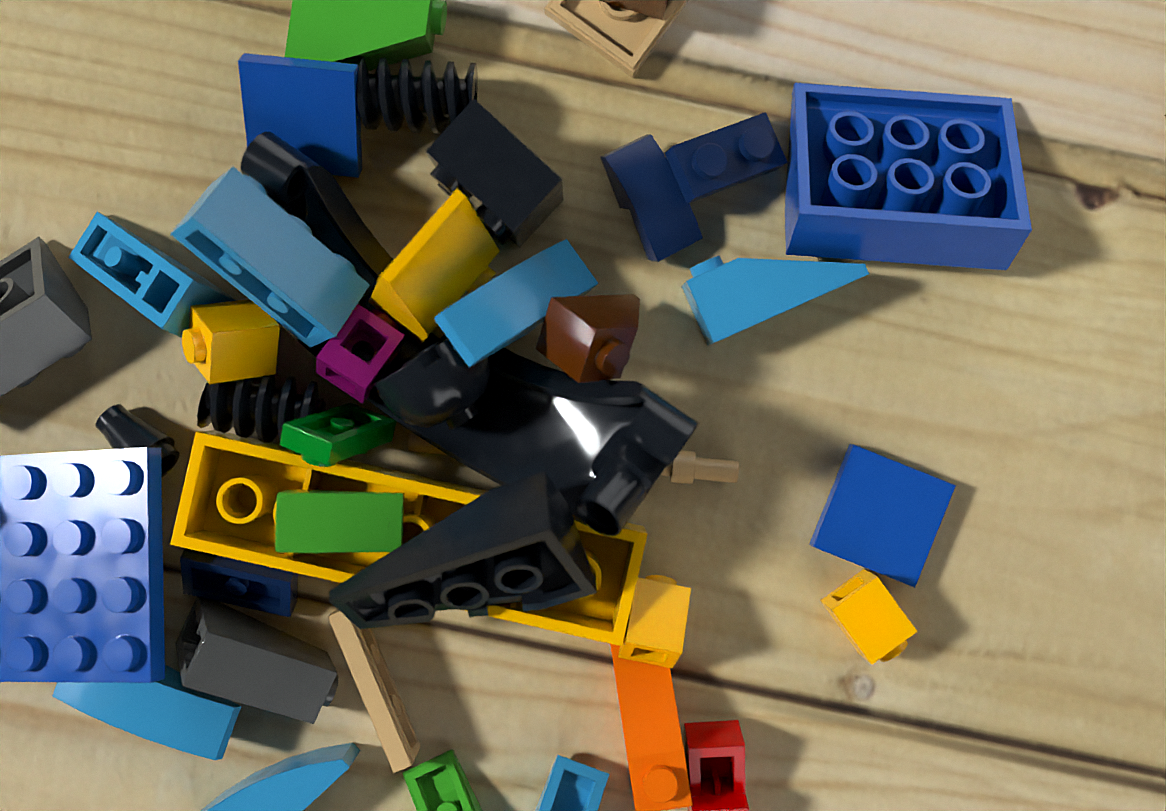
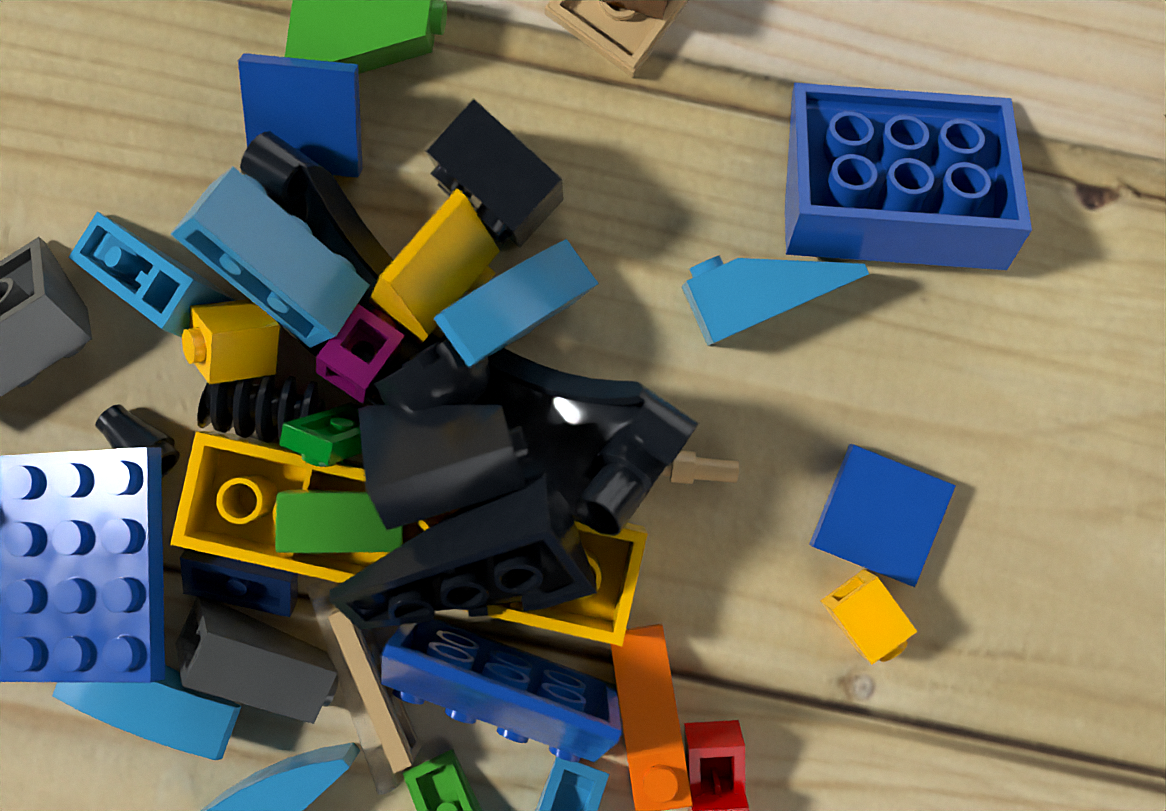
black piece [357,57,478,134] -> none
reddish brown slope [535,294,640,383] -> none
dark blue slope [600,134,703,262] -> none
yellow brick [618,575,691,669] -> none
dark blue plate [665,112,788,204] -> none
none -> clear bar [306,580,399,795]
none -> black slope [358,405,531,531]
none -> blue slope [381,618,622,762]

